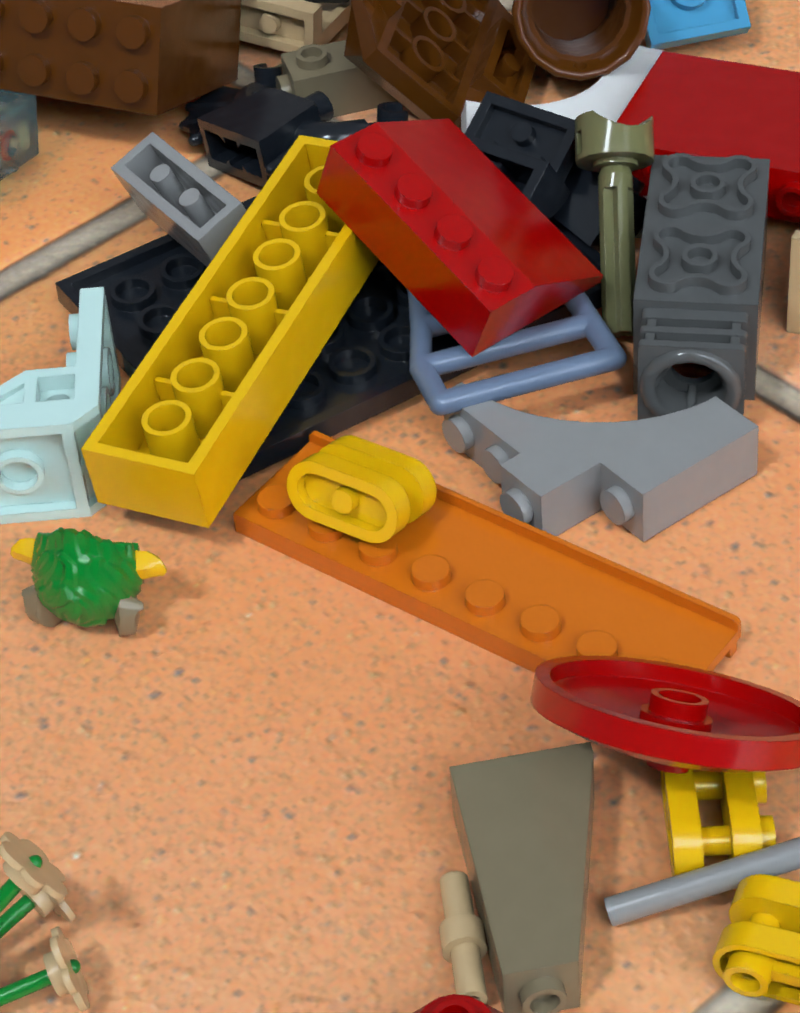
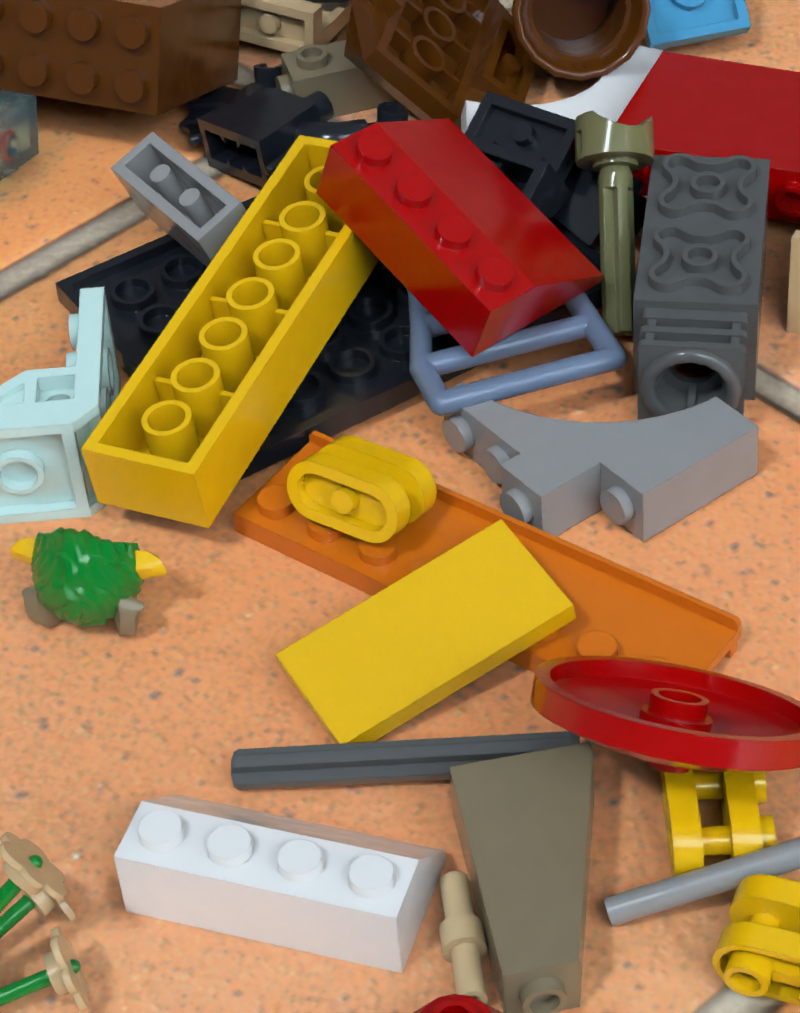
none -> white slope [114,794,446,974]
none -> dark grey axle [231,731,580,791]
none -> yellow tile [275,519,576,744]

